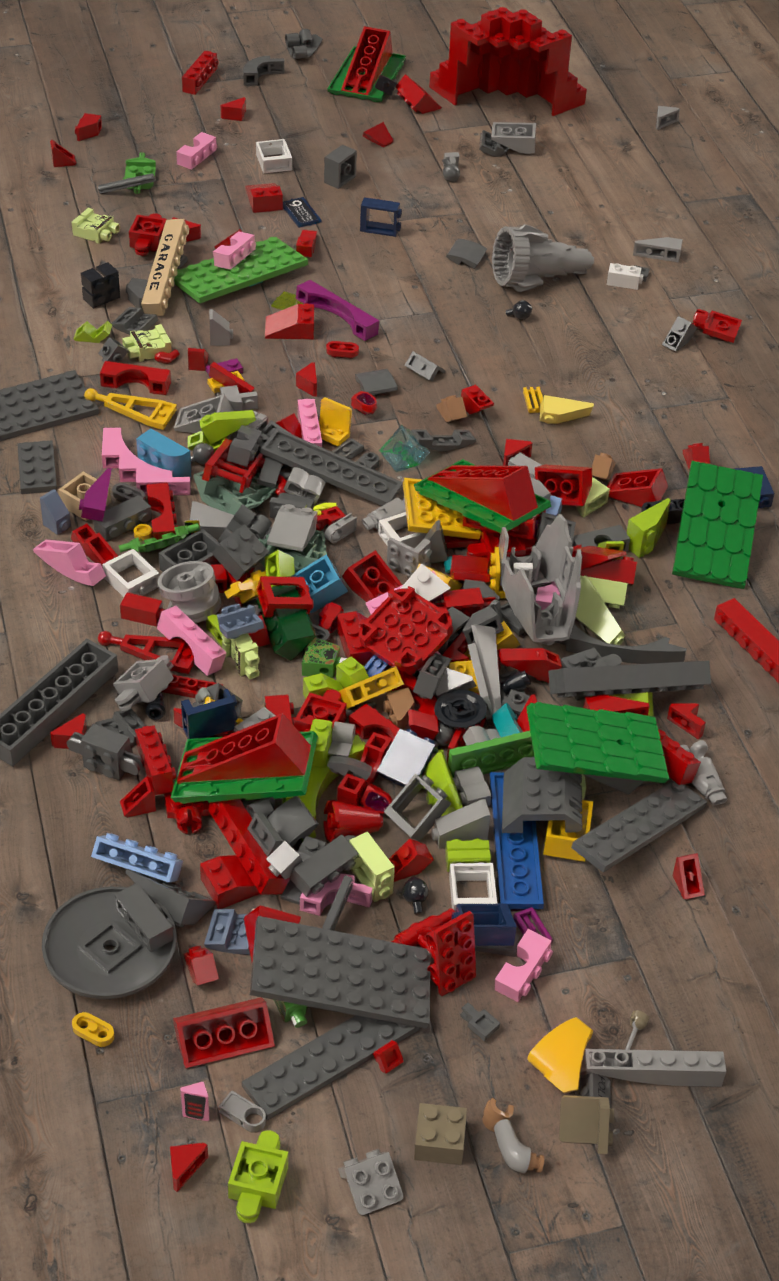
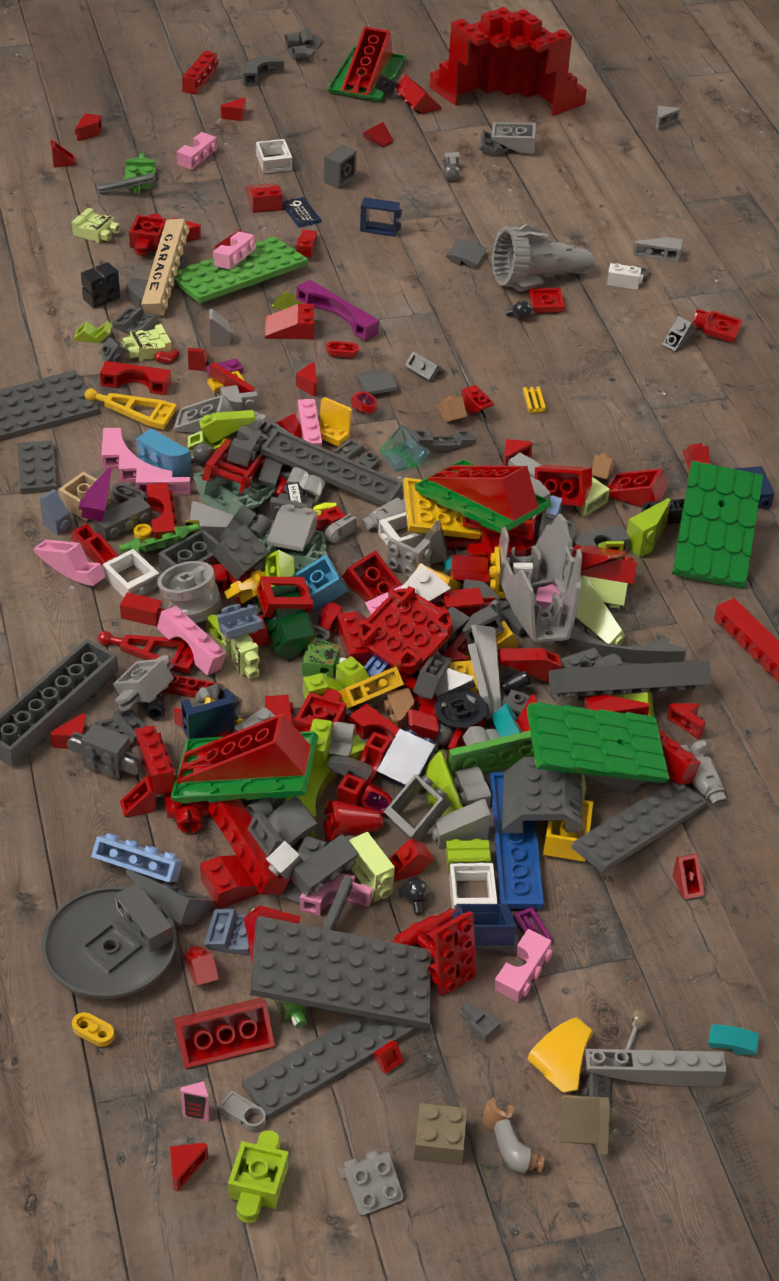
light yellow slope [539,395,594,424] -> none
none -> sticker [286,482,303,503]
none -> red plate [529,288,565,313]
none -> teal slope [708,1024,760,1055]

